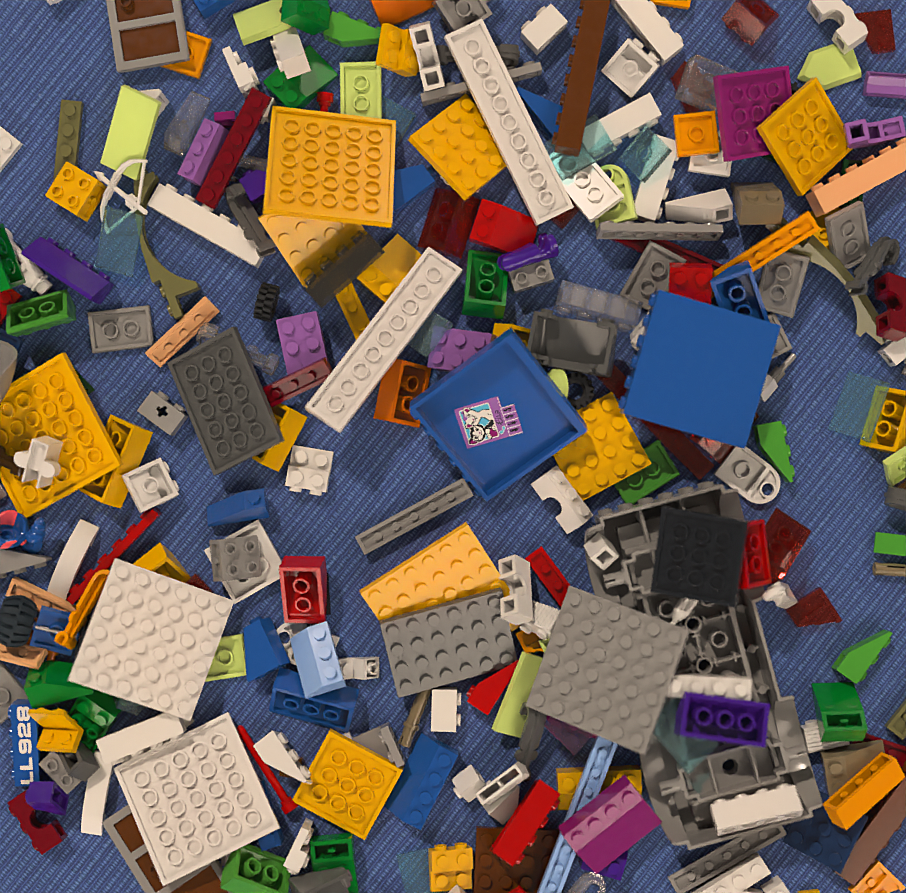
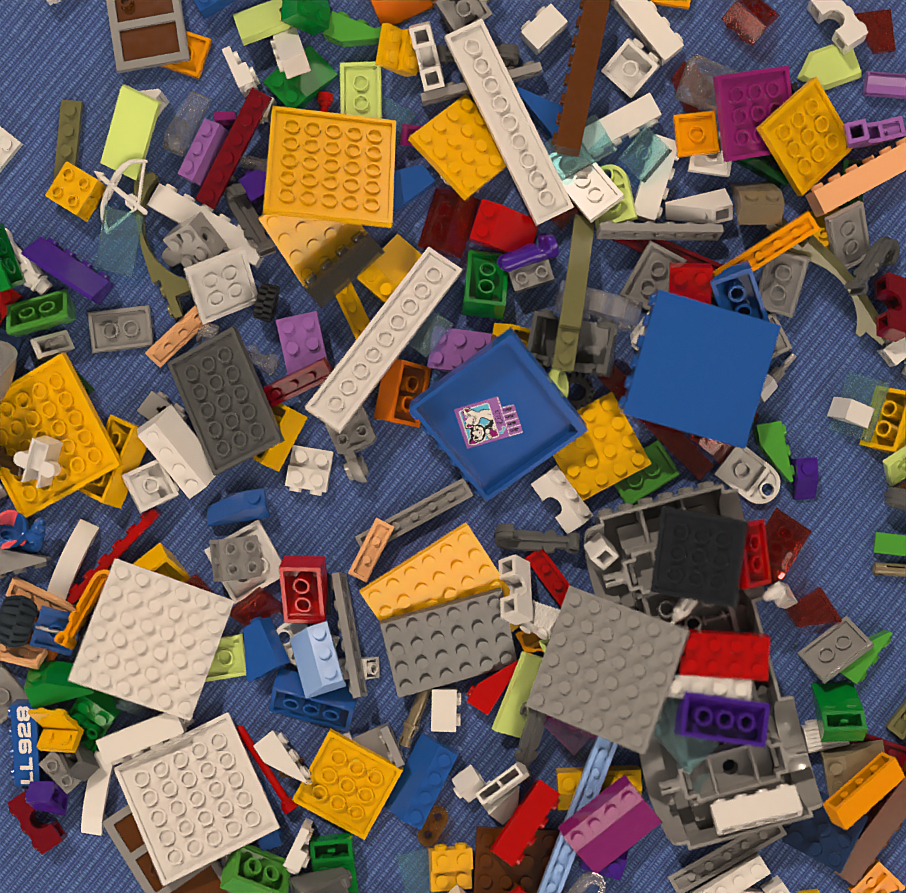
none -> white slope [30,330,75,362]
none -> white slope [137,405,216,499]
none -> light grey brick [162,212,227,268]
none -> white plate [184,246,258,325]
none -> clear red wing [230,587,284,626]
none -> light grey brick [325,404,377,483]
none -> light grey plate [331,572,368,698]
none -> light nougat tile [348,517,395,582]
none -> magenta plate [400,124,422,147]
none -> clear orange plate [418,806,448,847]
none -> dark grey piece [494,524,580,554]
none -> olive slope [552,214,595,373]
none -> red piece [678,629,770,681]
none -> dark green plate [734,157,789,189]
none -> dark purple slope [790,457,819,500]
none -> light grey tile [798,616,874,684]
none -> white slope [827,397,874,429]

